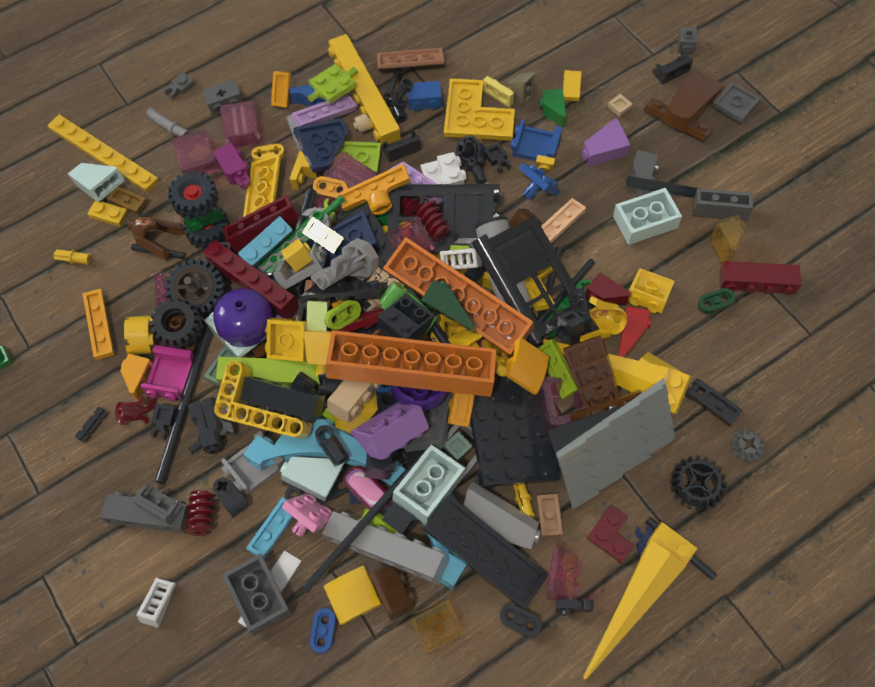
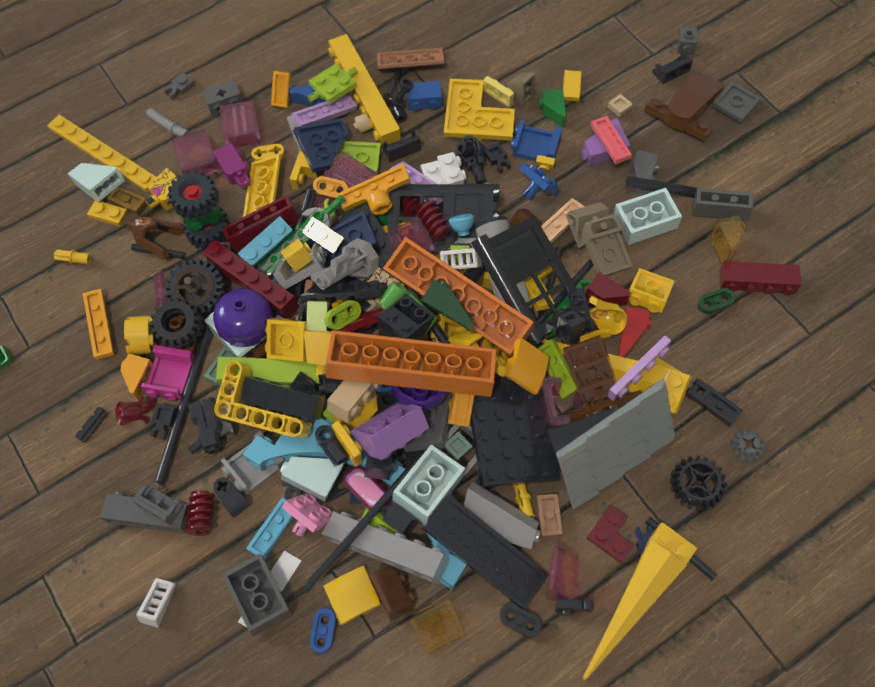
none -> yellow torso [145,168,177,210]
none -> yellow plate [331,421,363,467]
none -> medium azure brick [448,214,474,236]
none -> dark tan piece [566,202,632,276]
none -> coral plate [591,116,632,165]
none -> lavender plate [608,336,671,401]

